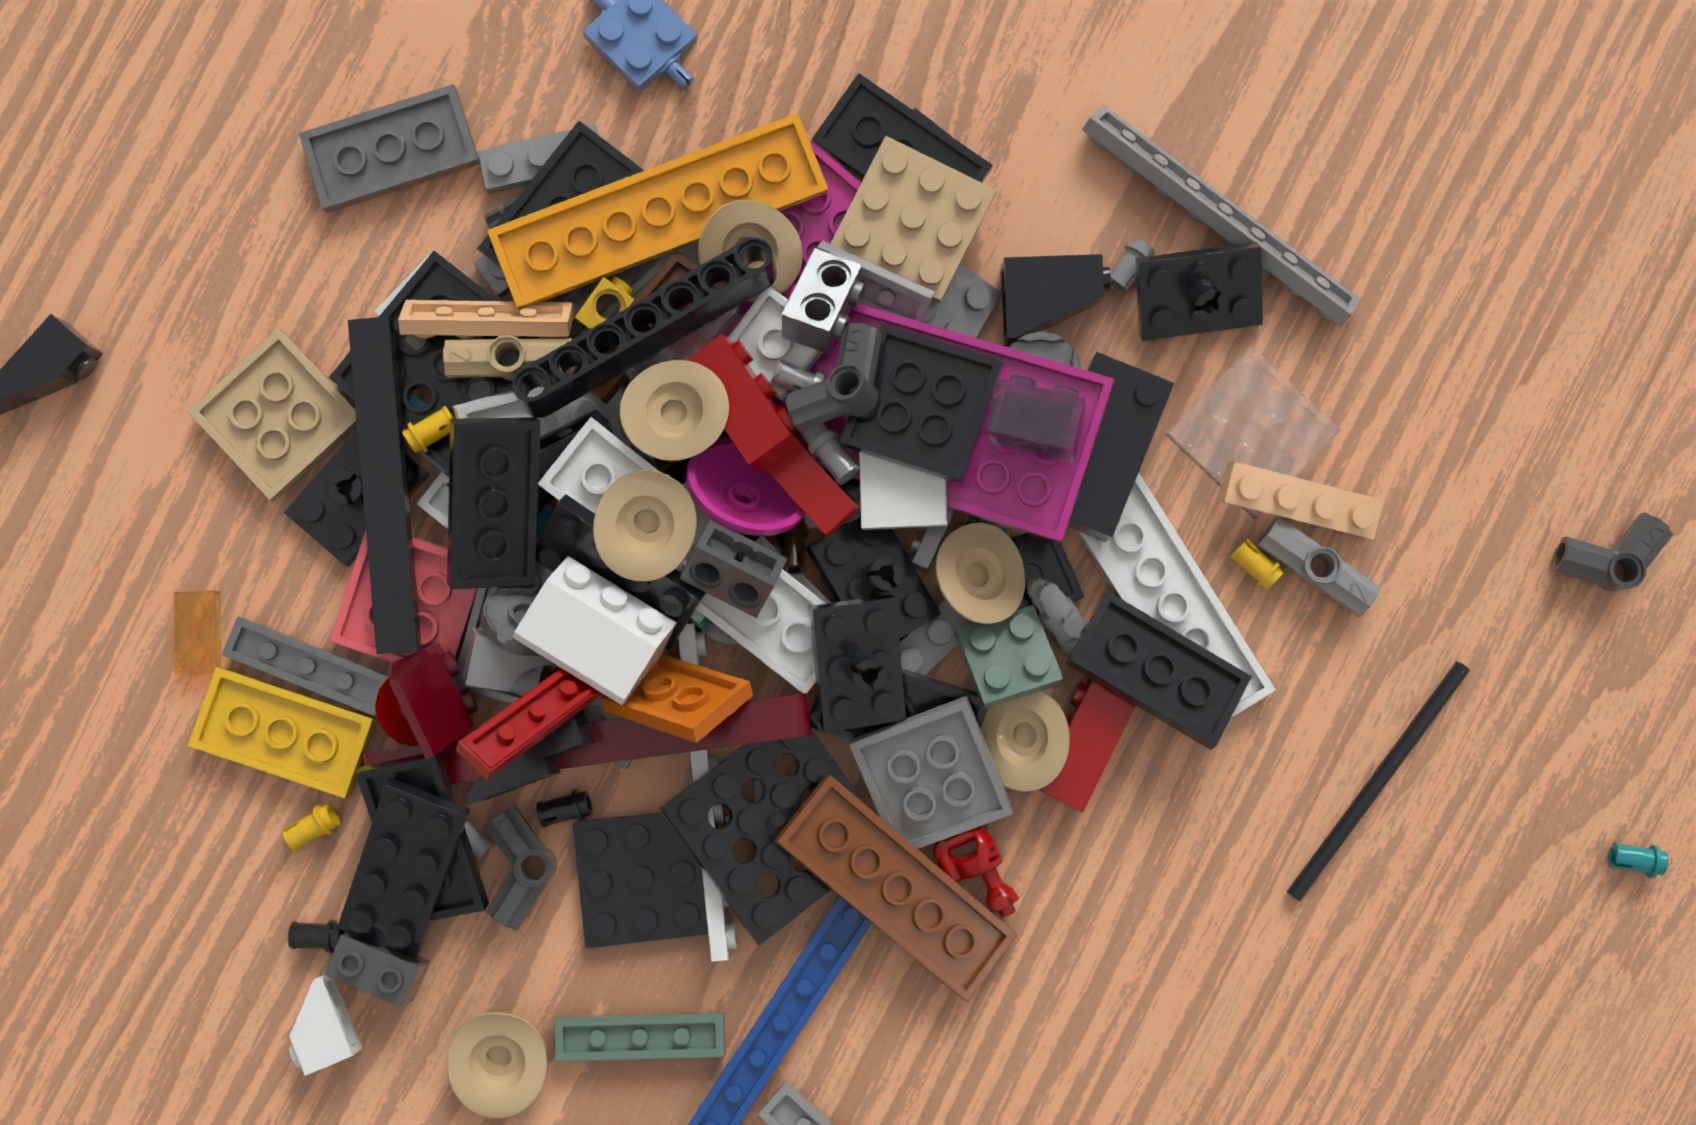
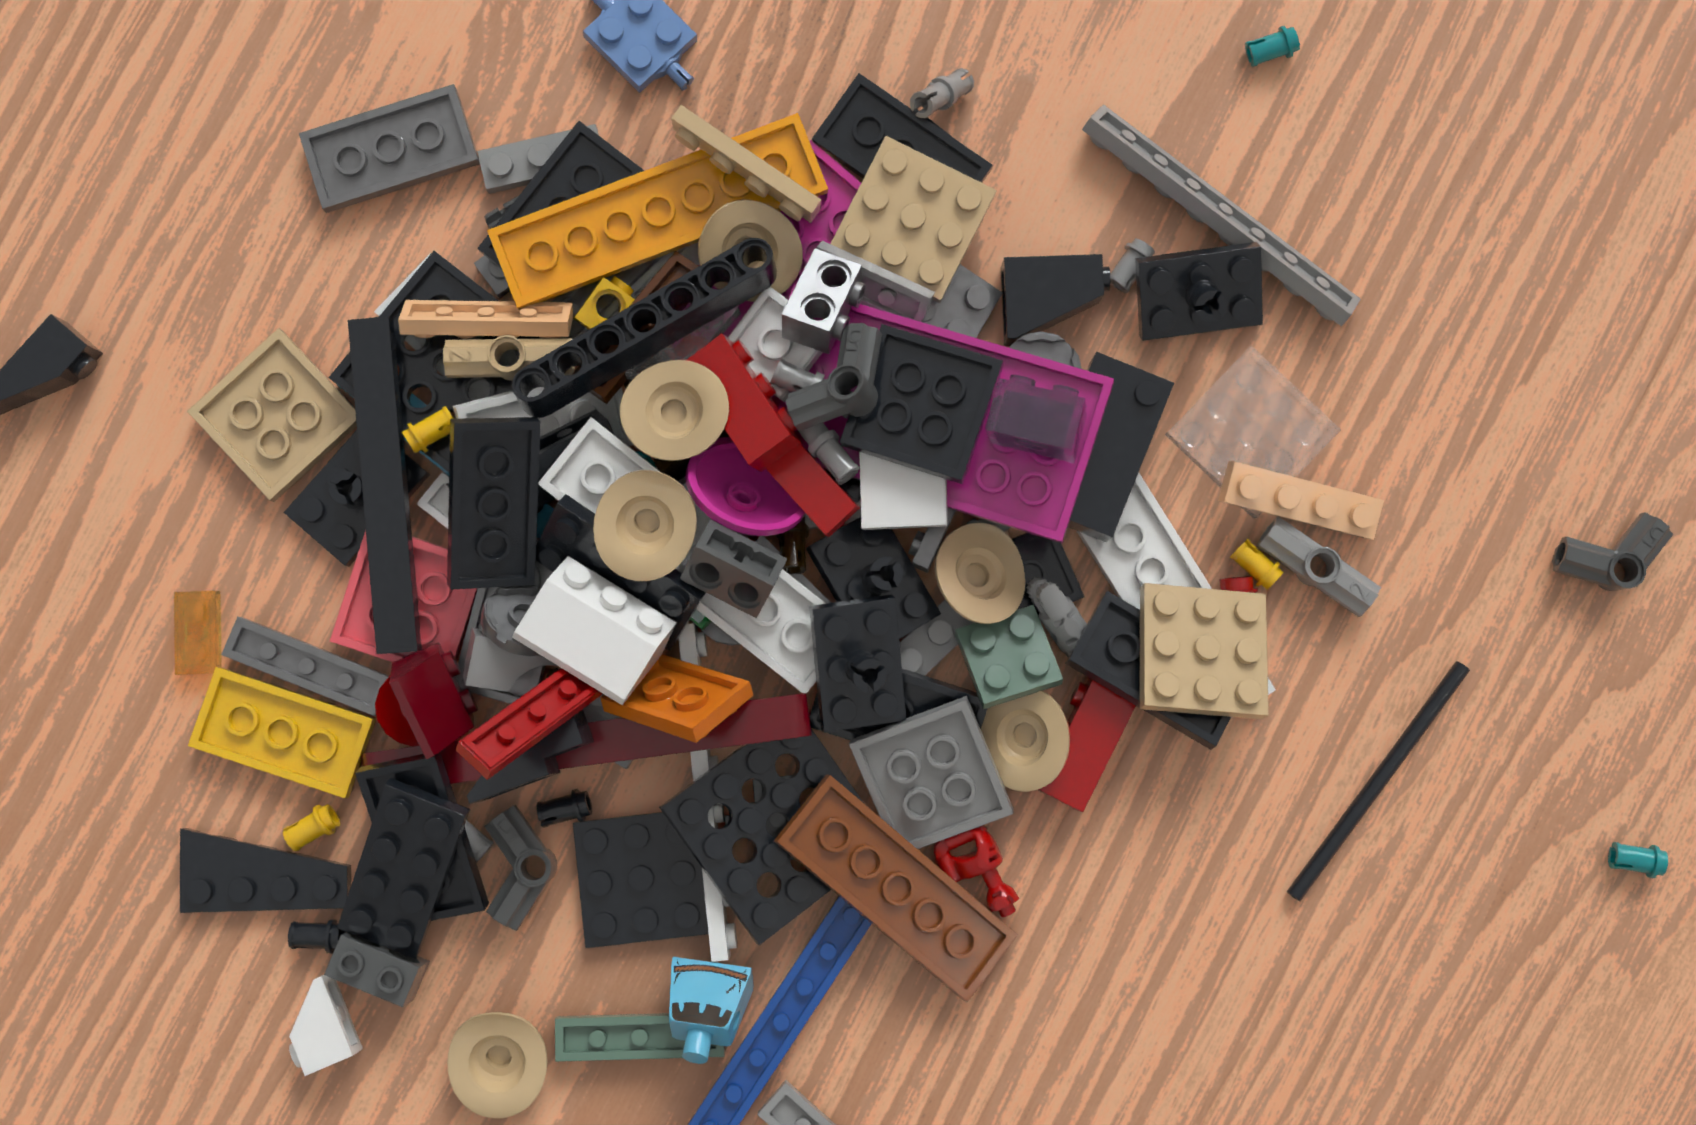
none -> black wing [180,828,351,913]
none -> medium azure torso [669,957,754,1064]
none -> tan plate [671,105,821,223]
none -> light grey pin [910,68,974,118]
none -> tan plate [1140,583,1269,719]
none -> red plate [1219,576,1258,593]
none -> teal pin [1245,26,1300,67]

